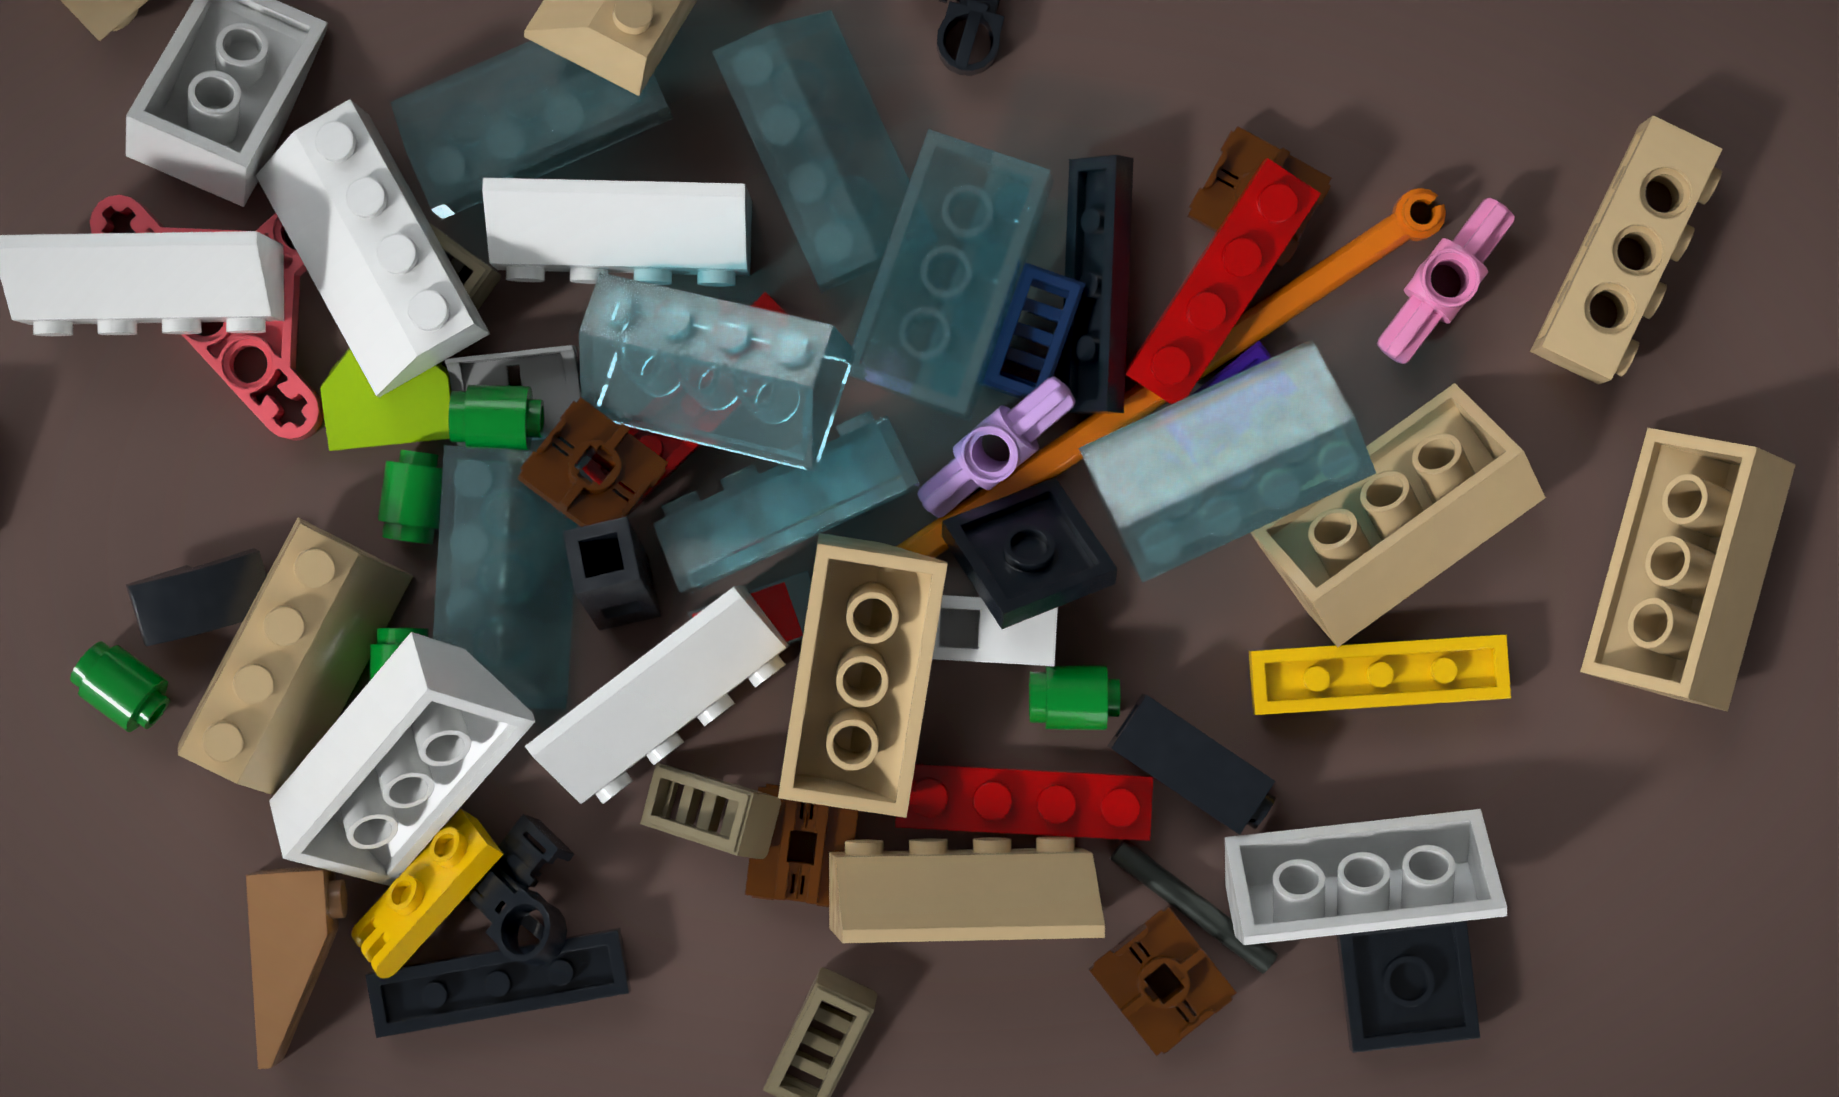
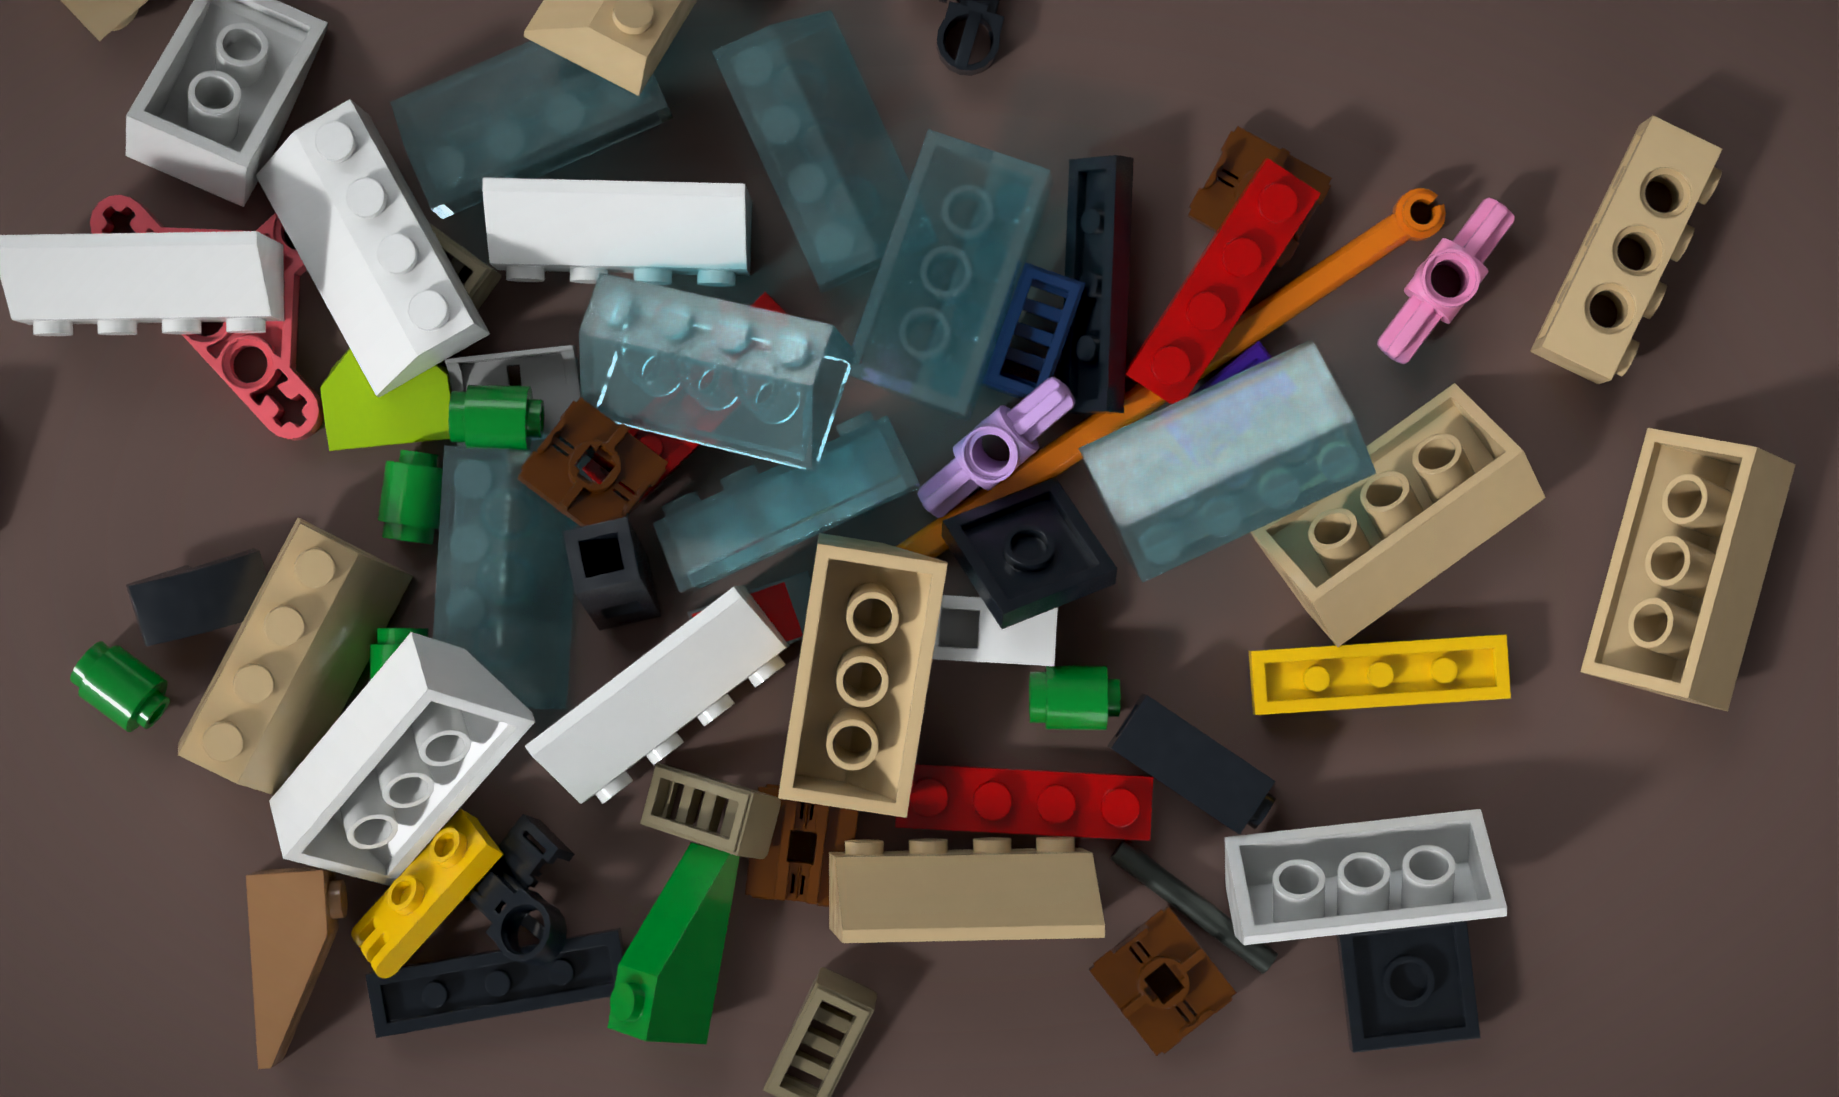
none -> green slope [607,842,740,1045]

